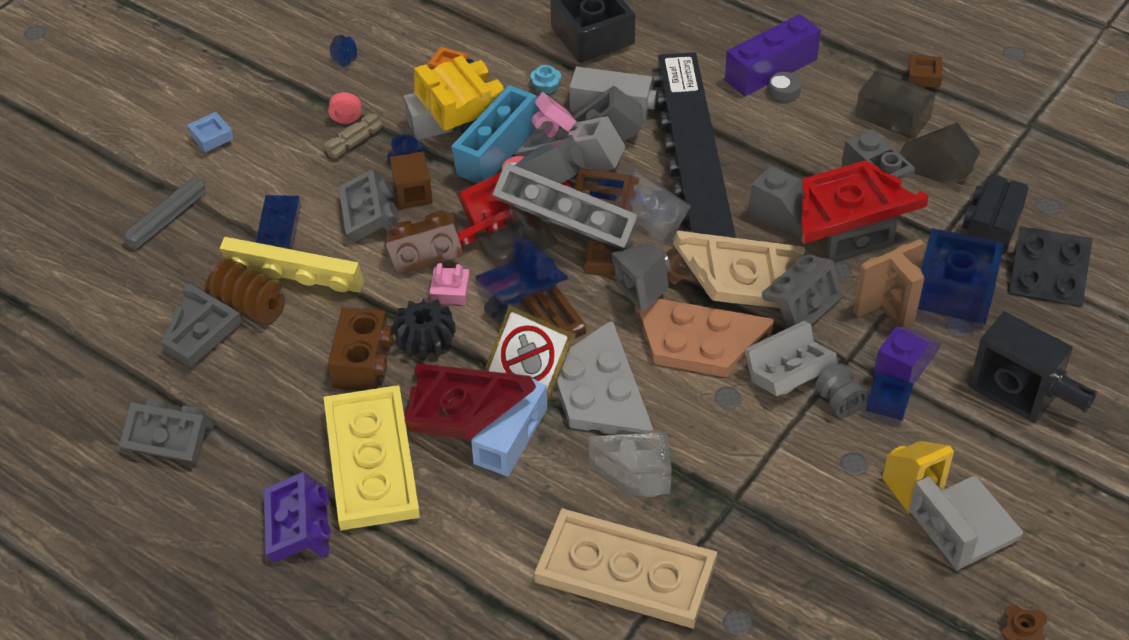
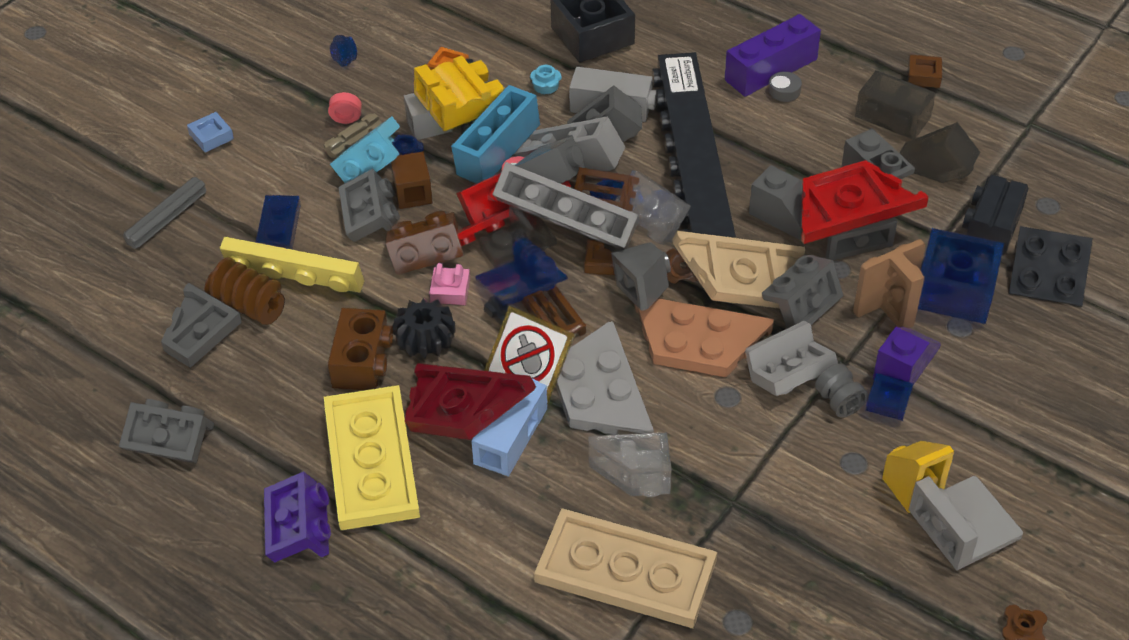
bright pink tile [531,92,577,138] -> none
black brick [968,311,1098,424] -> none
none -> medium azure bracket [330,116,400,183]

